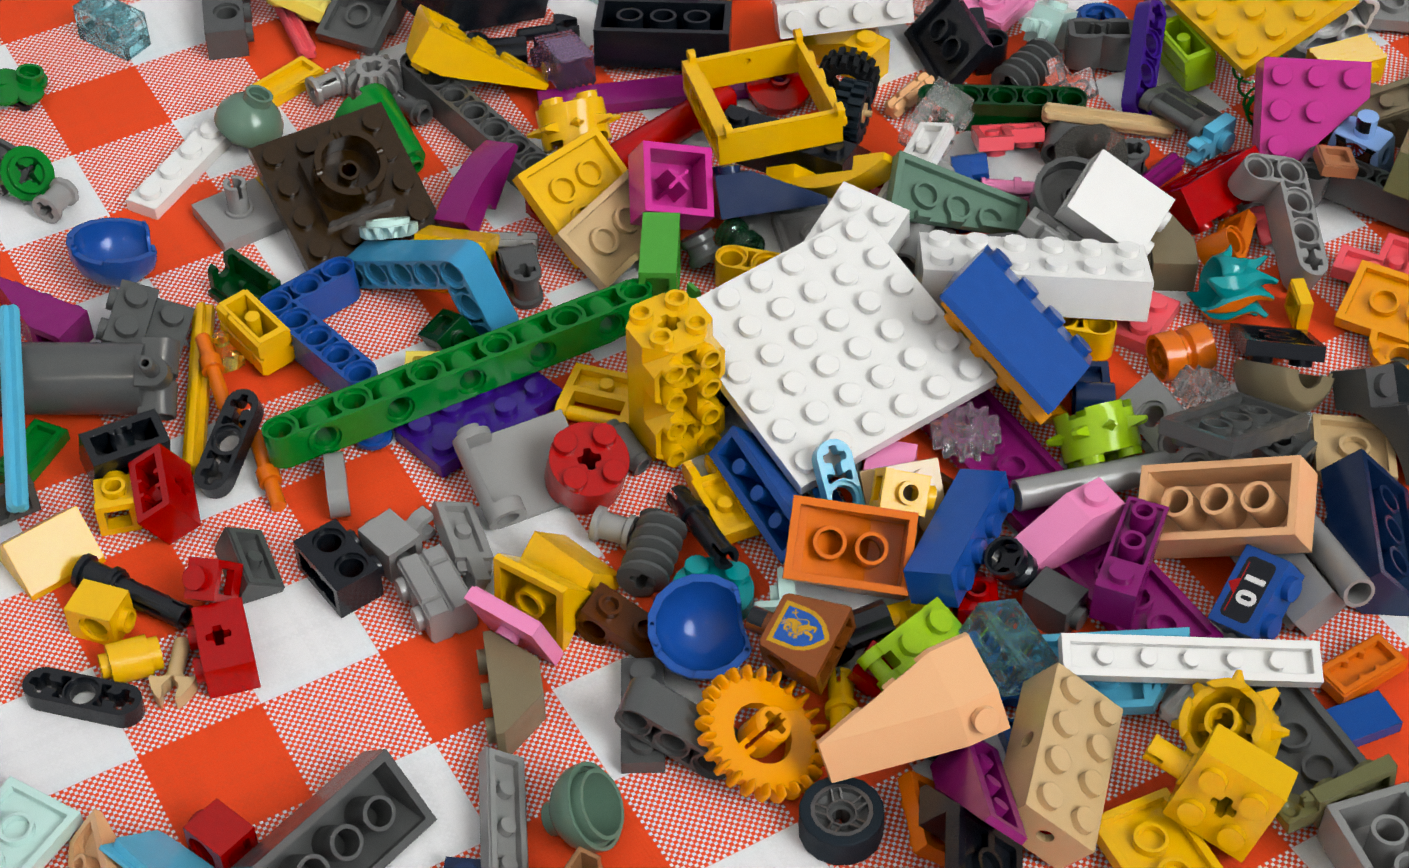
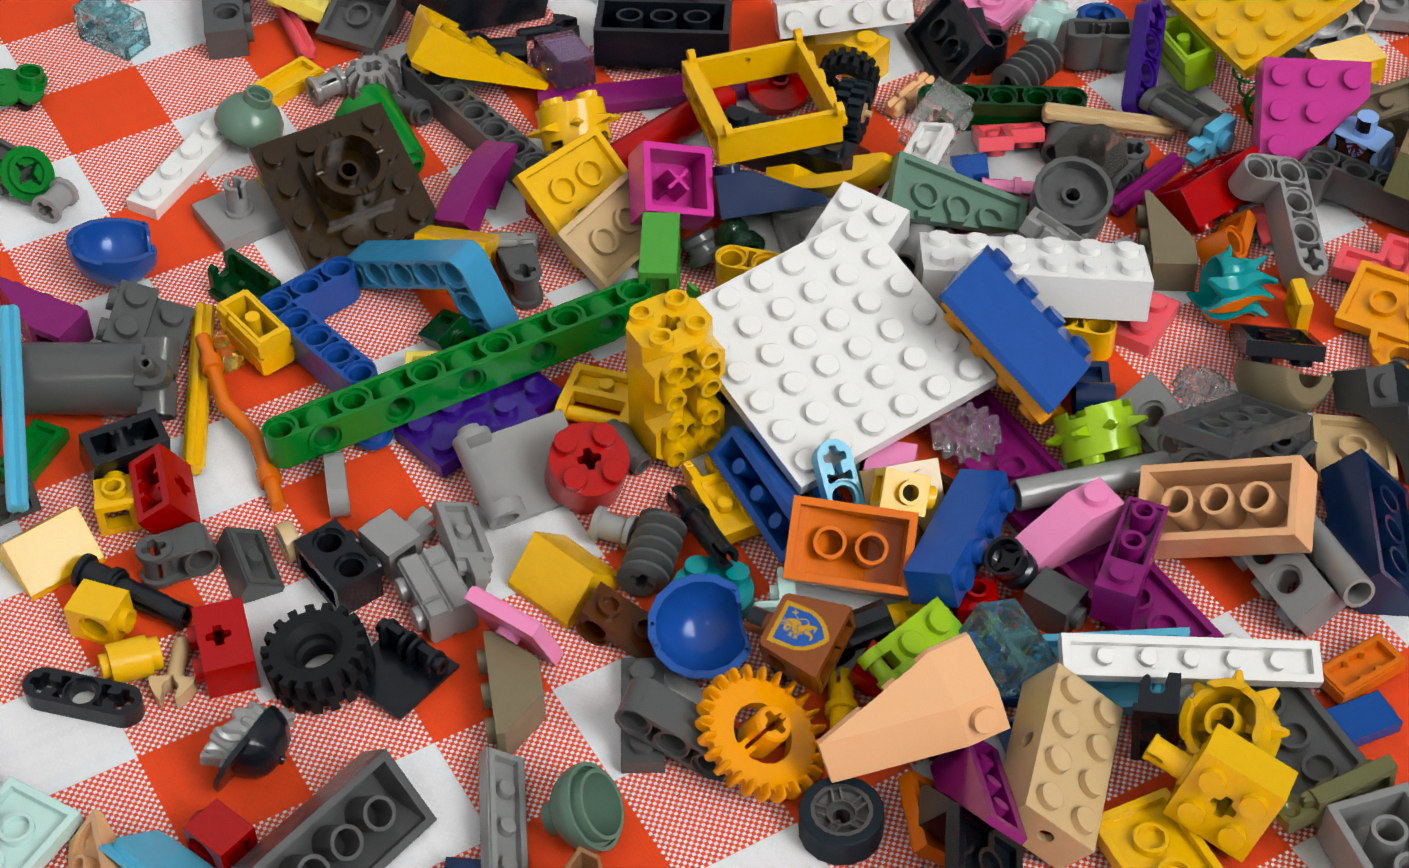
red brick [182,556,244,603] -> none
black beam [194,389,264,499] -> none
light aqua gear [359,216,418,240] -> none
yellow slope [493,553,592,651] -> none
clear bracket [1045,55,1099,100] -> none
white brick [1054,149,1175,256] -> none
orange wheel [1145,322,1217,383] -> none
blue brick [1207,544,1305,639] -> none
nougat tile [1312,145,1359,179] -> none
none -> dark grey piece [135,522,221,590]
none -> black hair [199,701,296,793]
none -> black tyre [260,603,376,715]
none -> tan tile [273,520,300,563]
none -> black hinge [356,618,459,721]
none -> black hinge [1131,672,1182,761]

